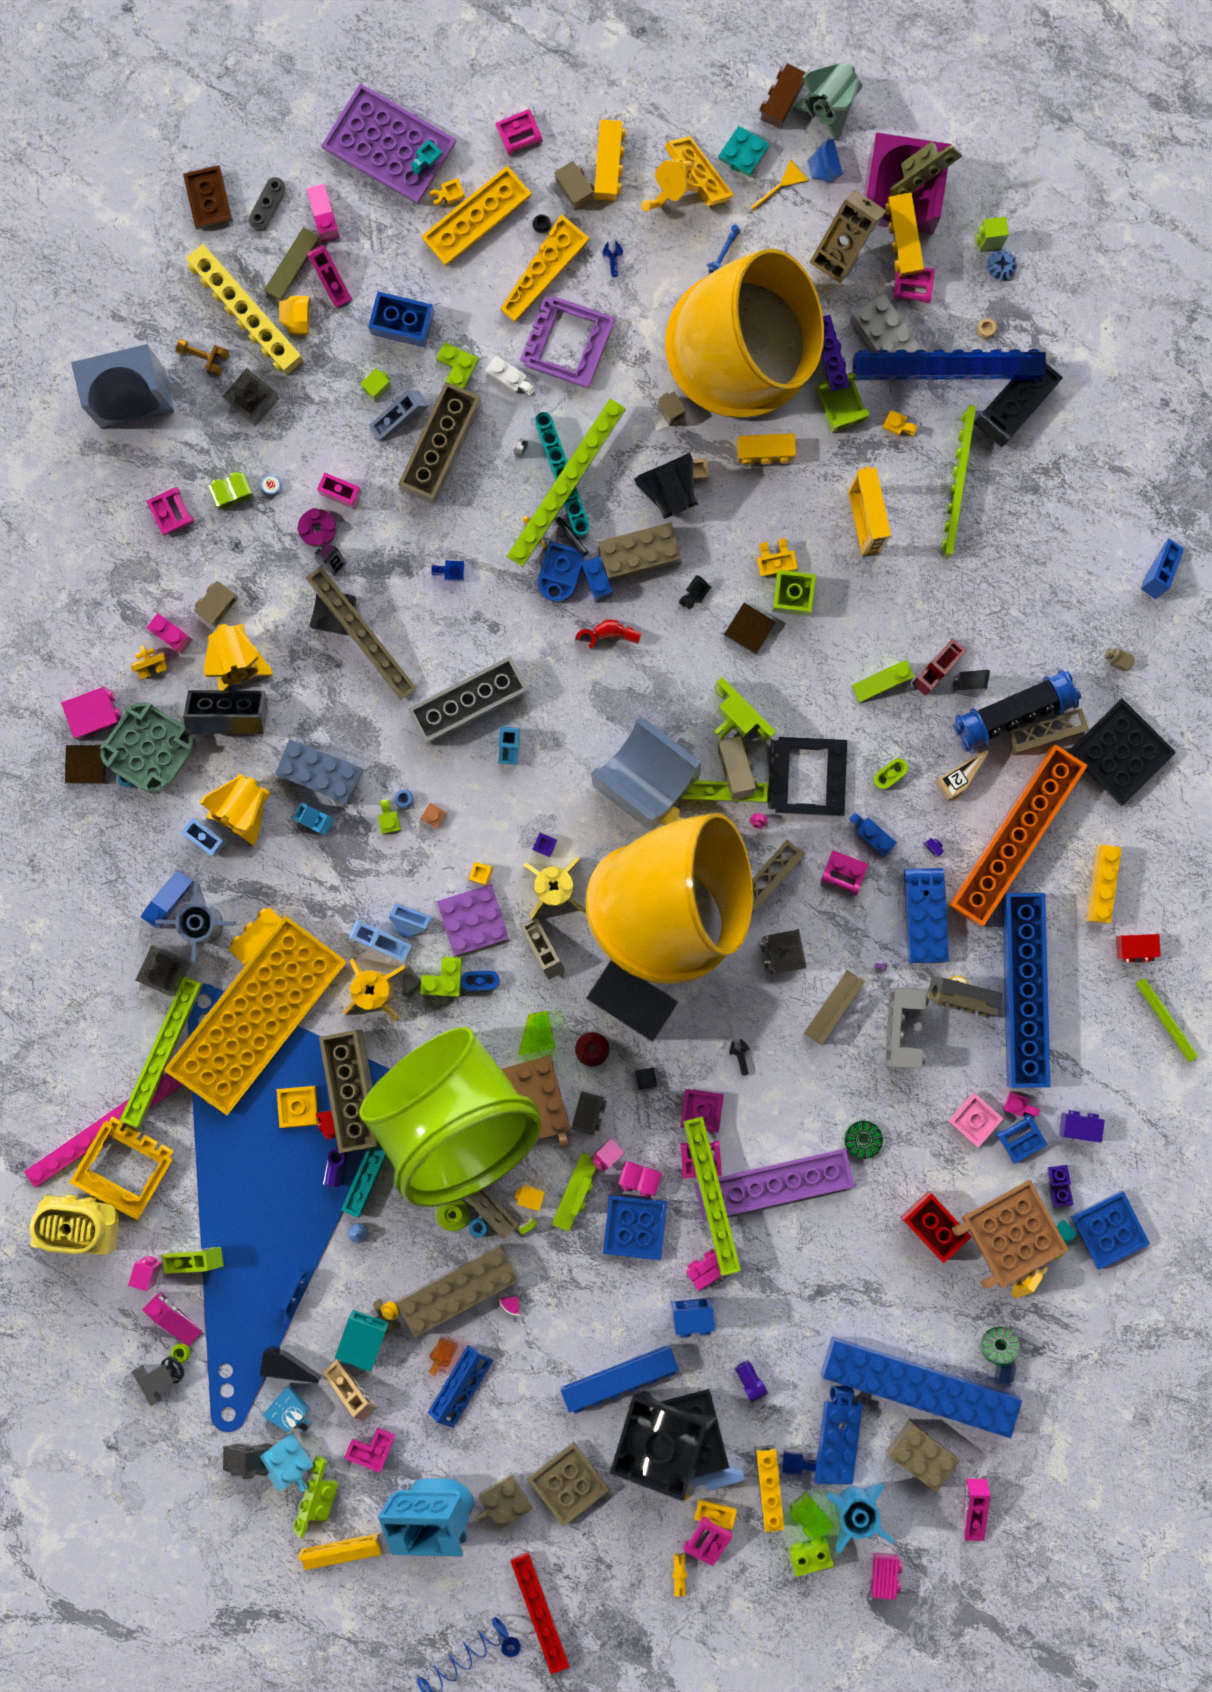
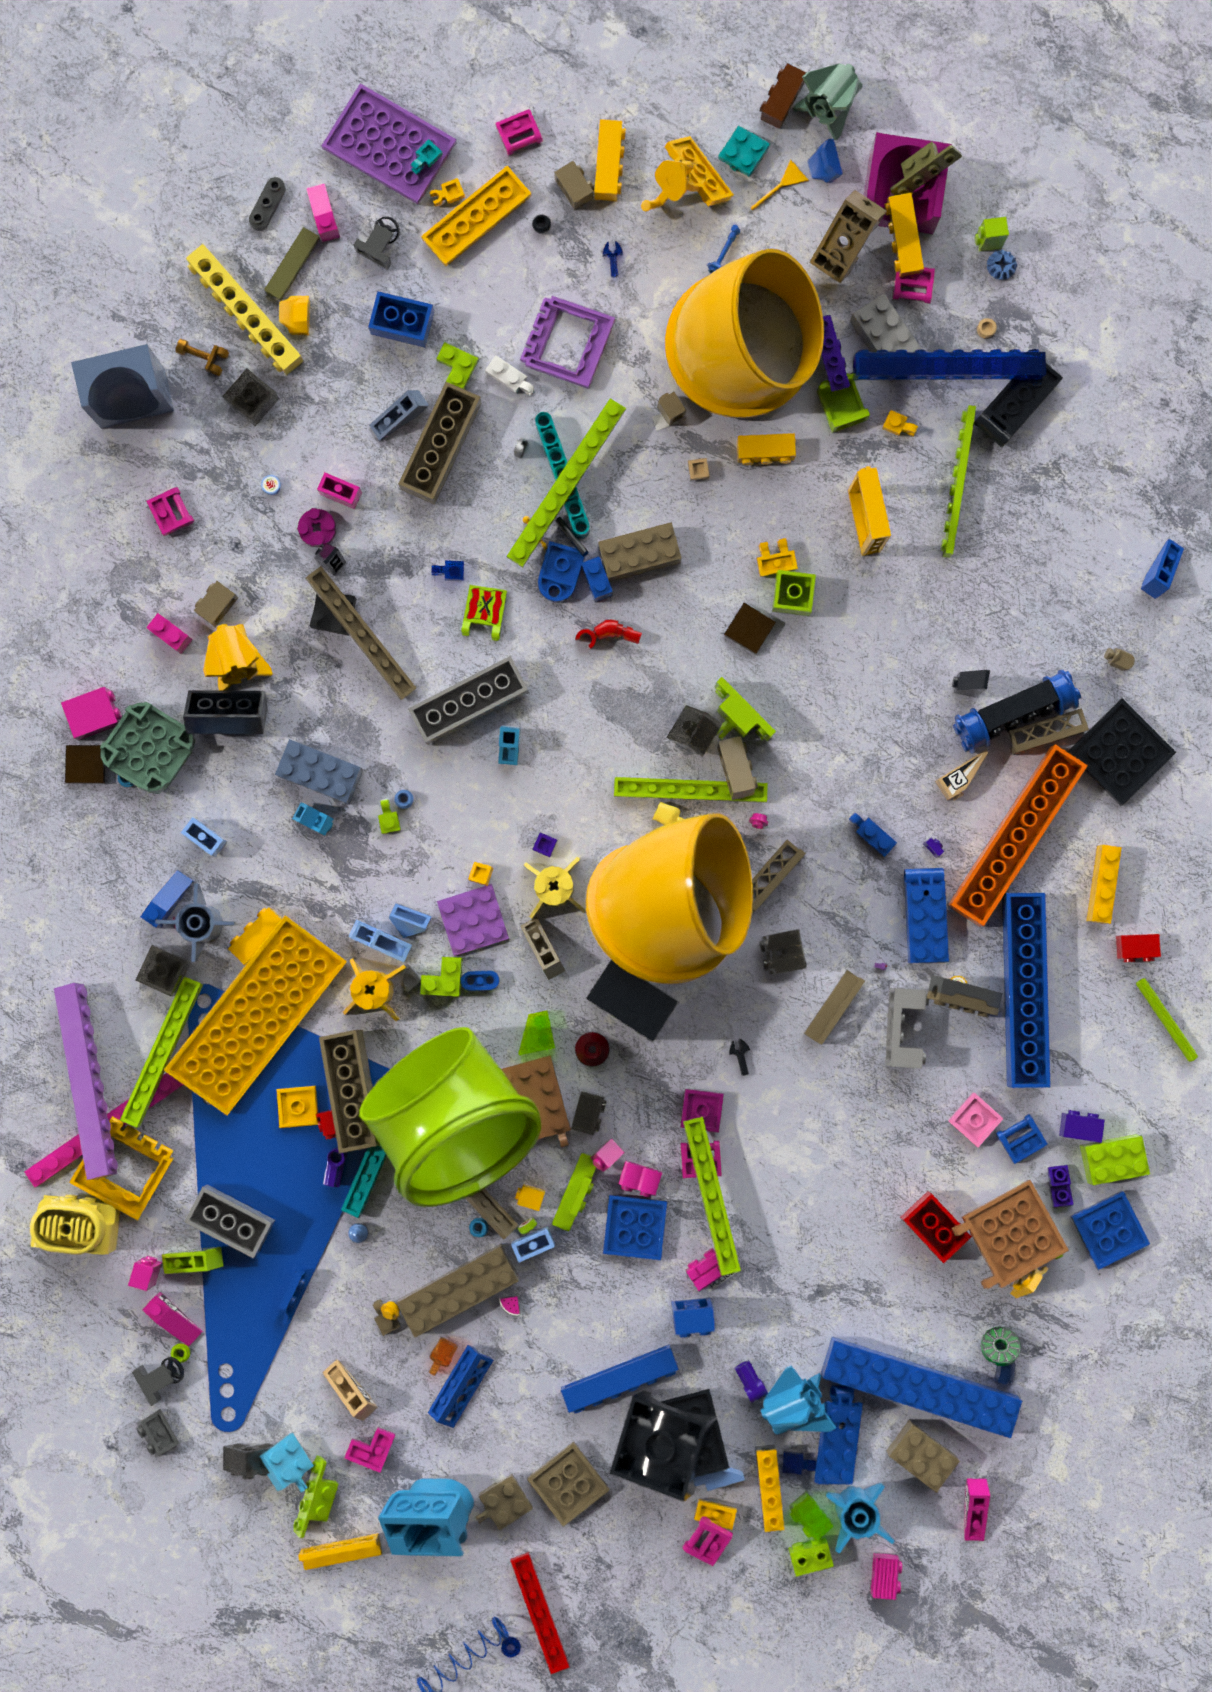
yellow hips [130,645,167,679] -> none
reddish brown plate [183,165,233,230] -> none
yellow brick [199,774,271,846] -> none
lime brick [208,472,254,510] -> none
black slope [260,1346,321,1383] -> none
dark azure torso [262,1383,312,1433] -> none
dark pink slope [306,245,352,308] -> none
teal panel [335,1309,389,1372] -> none
lime brick [360,368,391,402] -> none
nougat plate [420,803,447,829] -> none
lime piece [436,1199,470,1232] -> none
yellow wing [500,214,590,323] -> none
sand blue piece [591,715,701,831] -> none
black brick [634,453,698,519] -> none
black plate [635,1067,657,1090] -> none
yellow pin [672,1553,687,1597] -> none
black plate [679,575,712,610] -> none
medium lavender plate [694,1148,855,1221] -> none
black hinge [768,737,847,816] -> none
dark pink plate [820,850,869,896] -> none
tile [844,1120,883,1159] -> none
lime slope [851,659,915,703] -> none
lime plate [873,758,908,790] -> none
dark red slope [912,638,967,696] -> none
dark pink plate [1003,1091,1040,1117] -> none
teal plate [1056,1219,1078,1246] -> none
none -> medium lavender brick [54,983,118,1180]
none -> dark grey bracket [136,1409,180,1457]
none -> light grey brick [184,1185,275,1258]
none -> dark grey piece [353,216,400,270]
none -> flag [461,585,507,641]
none -> light blue brick [511,1226,555,1262]
none -> clear smoke brick [666,705,722,757]
none -> dark azure brick [761,1365,836,1435]
none -> lime brick [1080,1134,1150,1185]

